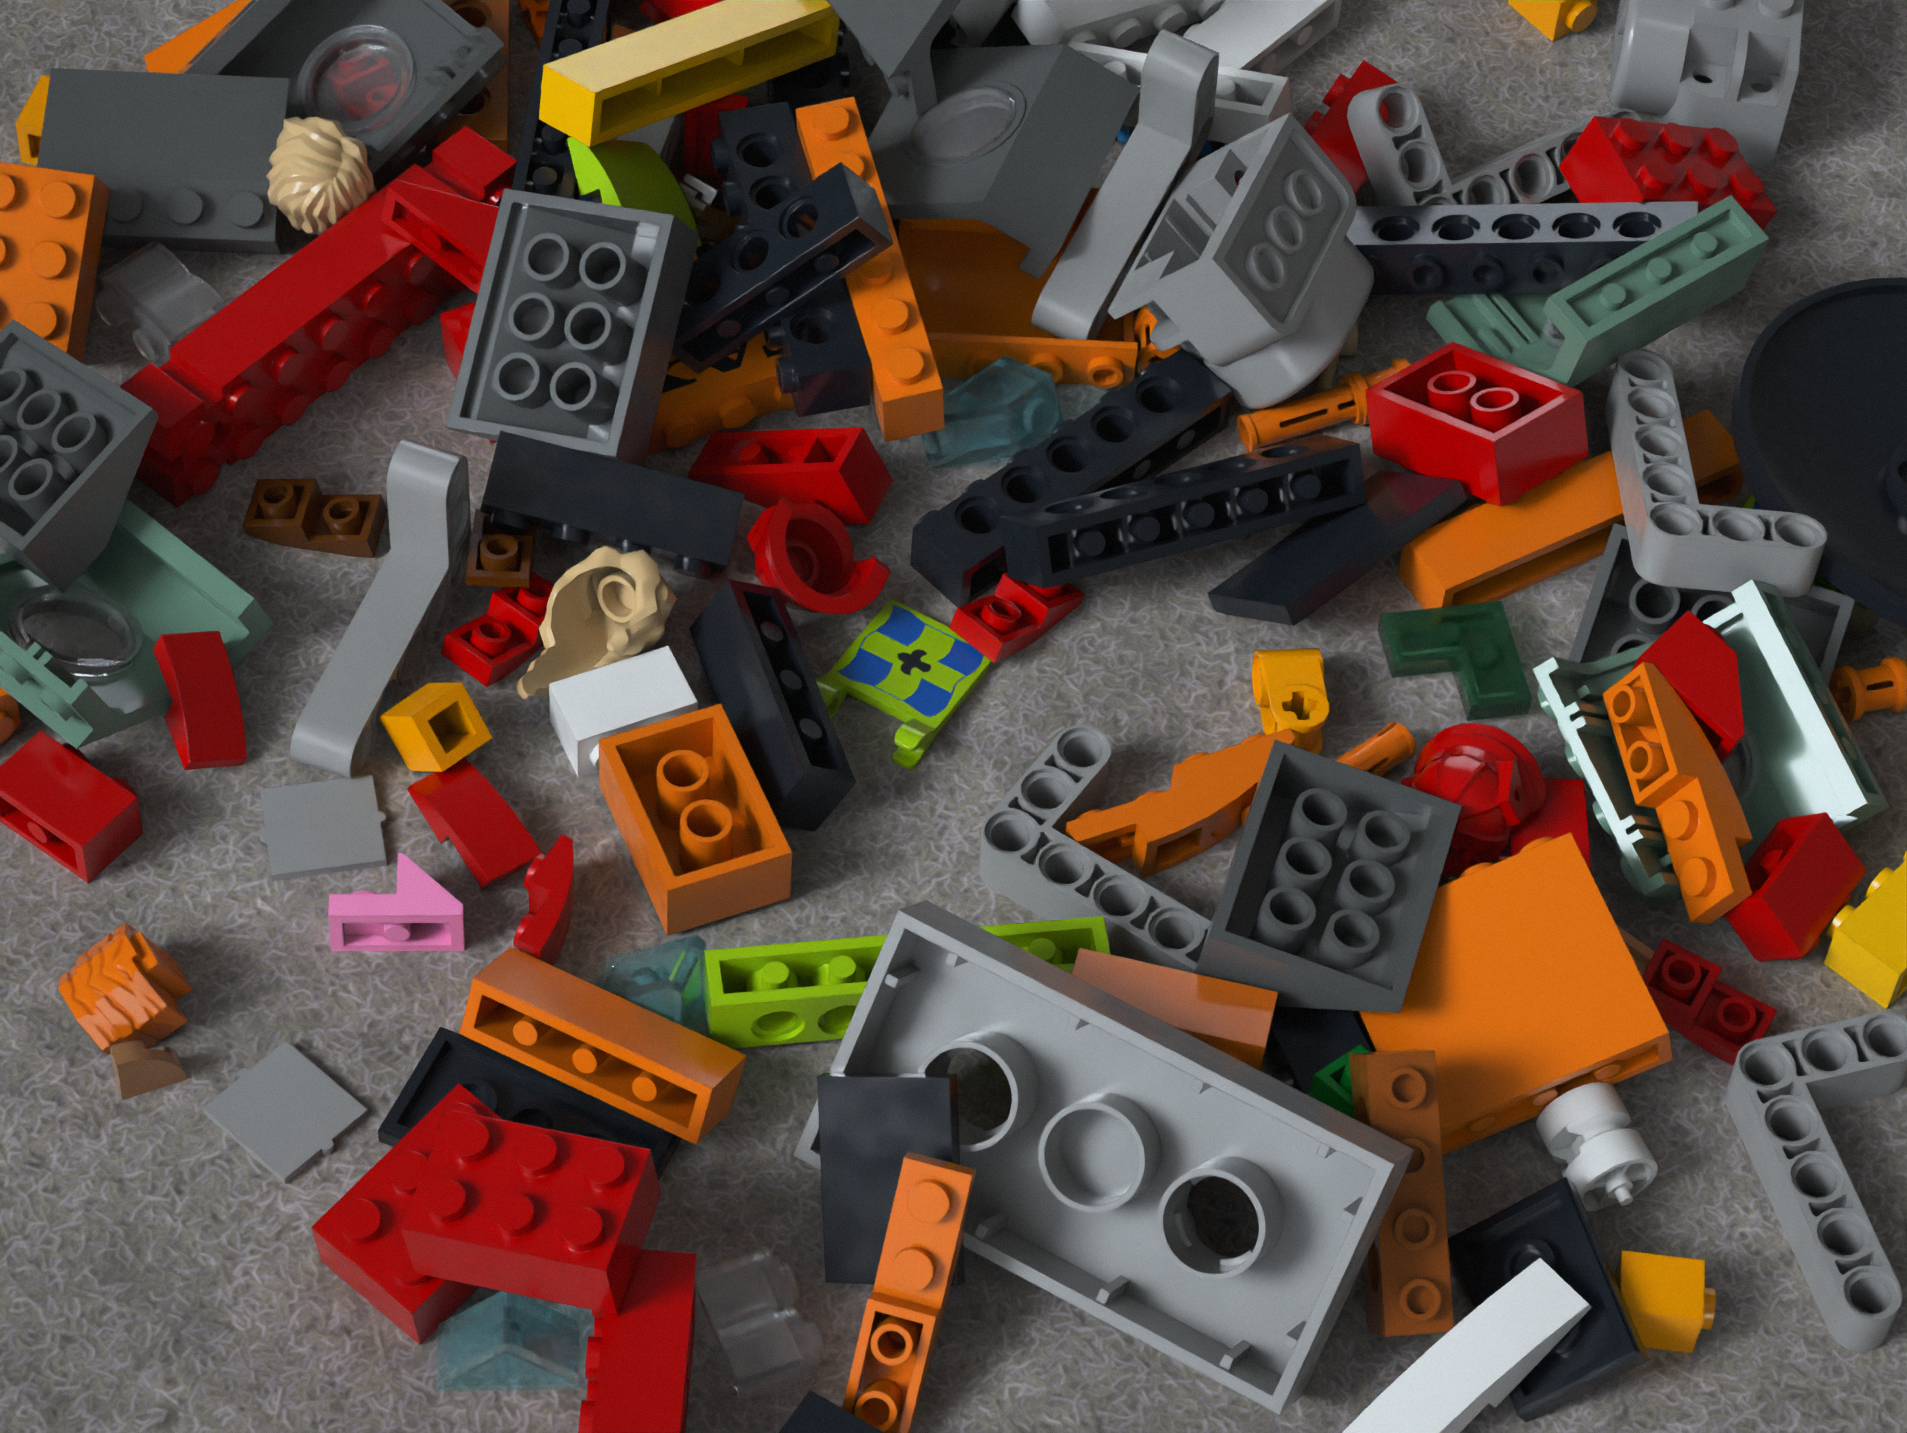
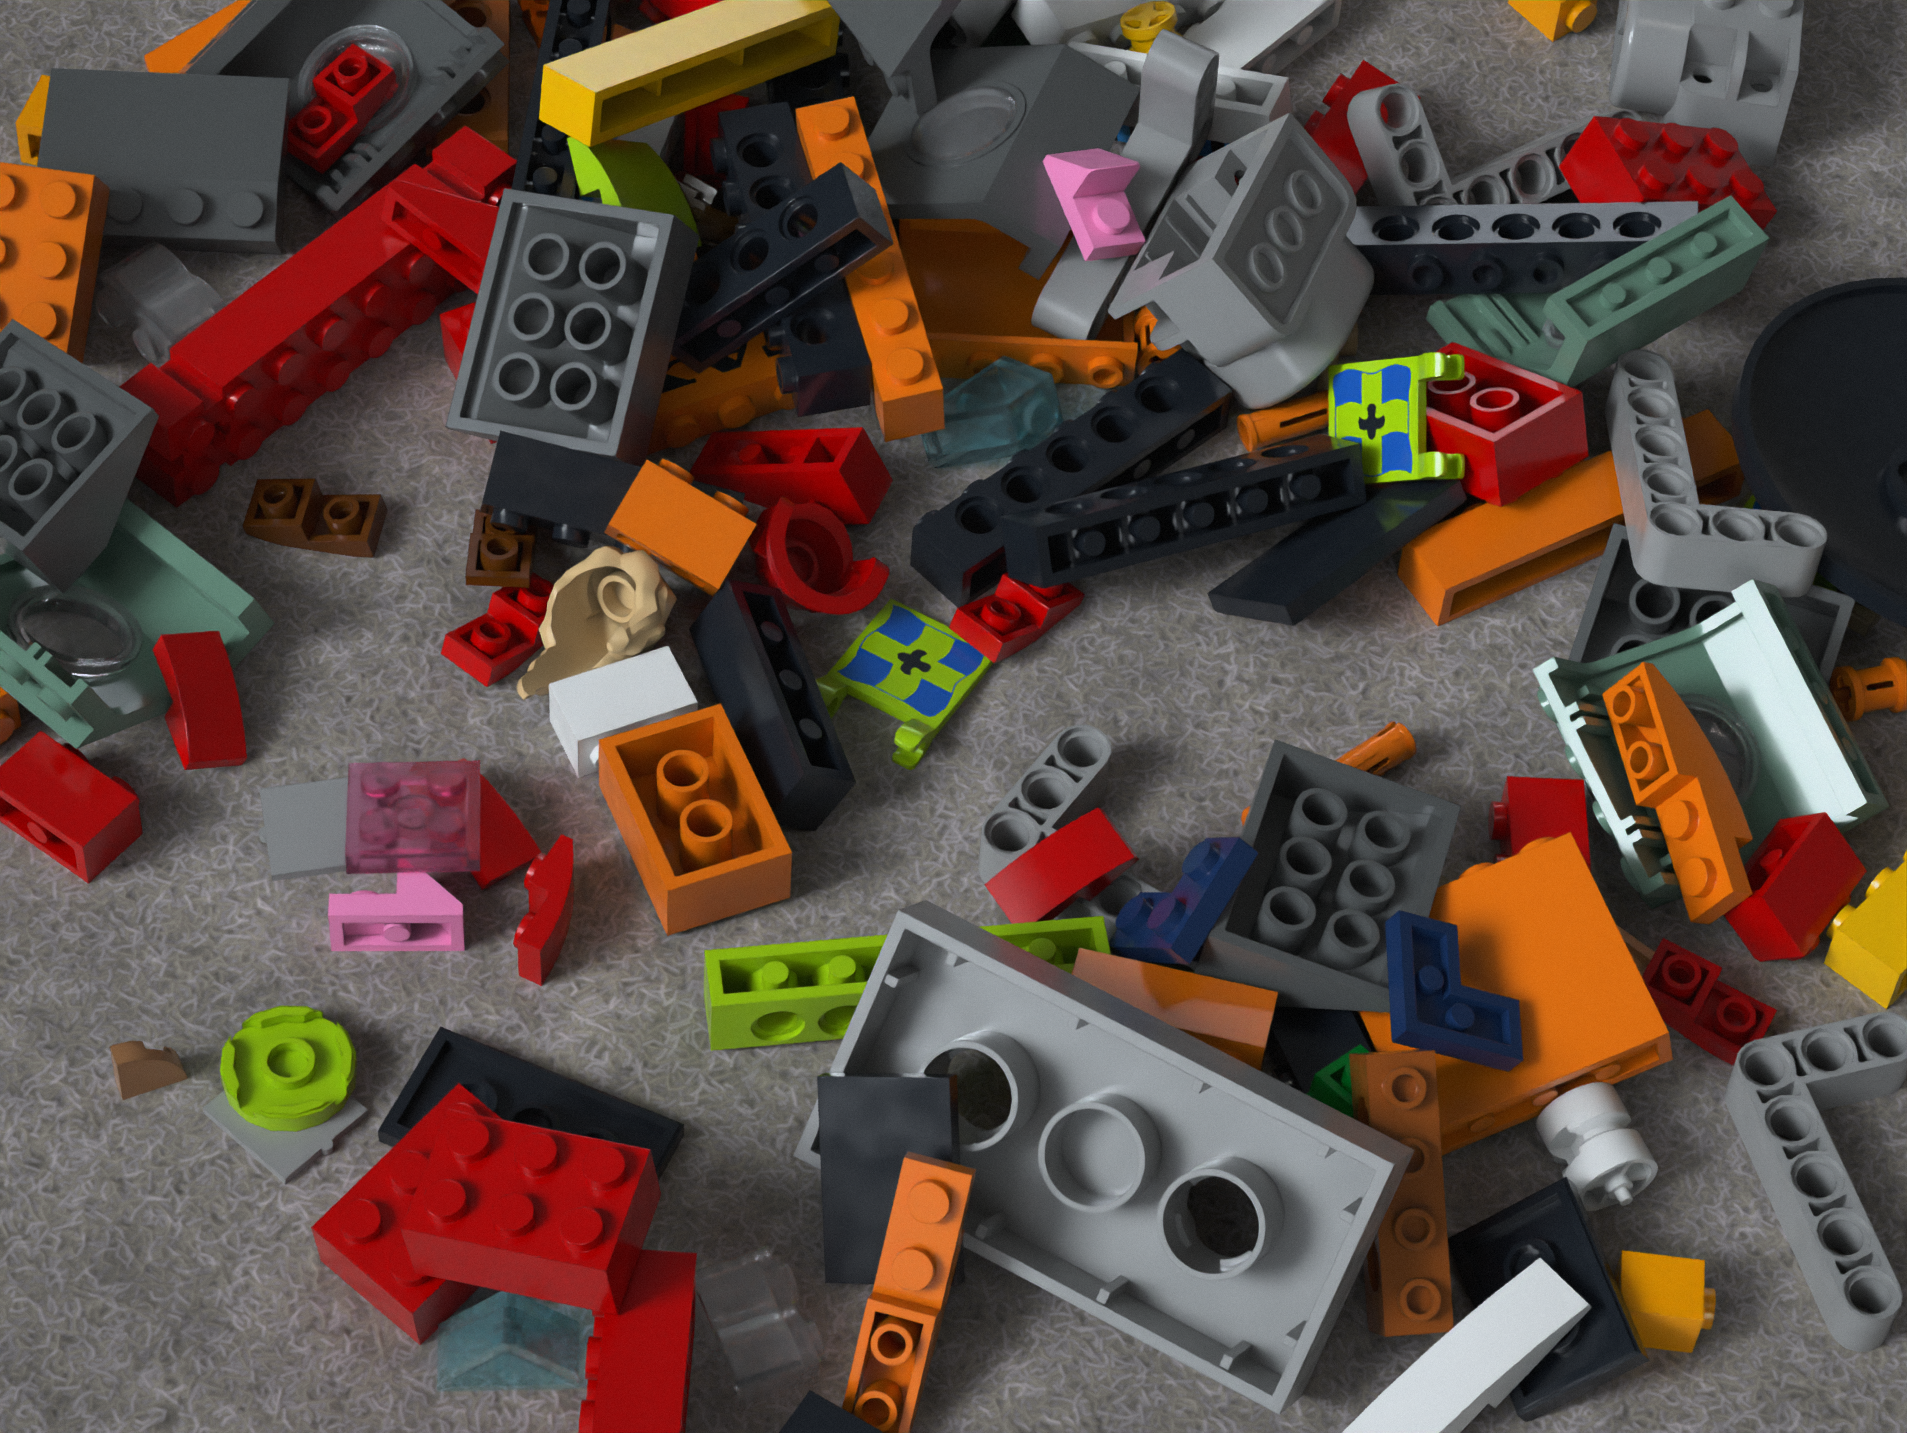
orange hair [58,922,192,1055] -> none
tan hair [266,116,377,235] -> none
light grey beam [290,438,471,779] -> none
light orange brick [378,682,493,772] -> none
orange brick [459,946,747,1145] -> none
clear light blue slope [596,935,707,1029] -> none
orange slope [1065,728,1295,878] -> none
light orange piece [1252,648,1329,755] -> none
clear green plate [1378,601,1532,721] -> none
red helmet [1401,723,1547,879] -> none
red slope [1630,610,1745,765] -> none
none -> lime tile [220,1005,357,1132]
none -> red slope [287,43,396,174]
none -> clear pink plate [345,760,481,874]
none -> orange brick [604,459,757,597]
none -> red slope [984,807,1139,924]
none -> bright pink slope [1042,148,1146,262]
none -> dark blue plate [1108,837,1258,964]
none -> yellow wheel [1120,1,1183,54]
none -> lime flag [1328,352,1465,485]
none -> dark blue plate [1385,910,1523,1072]

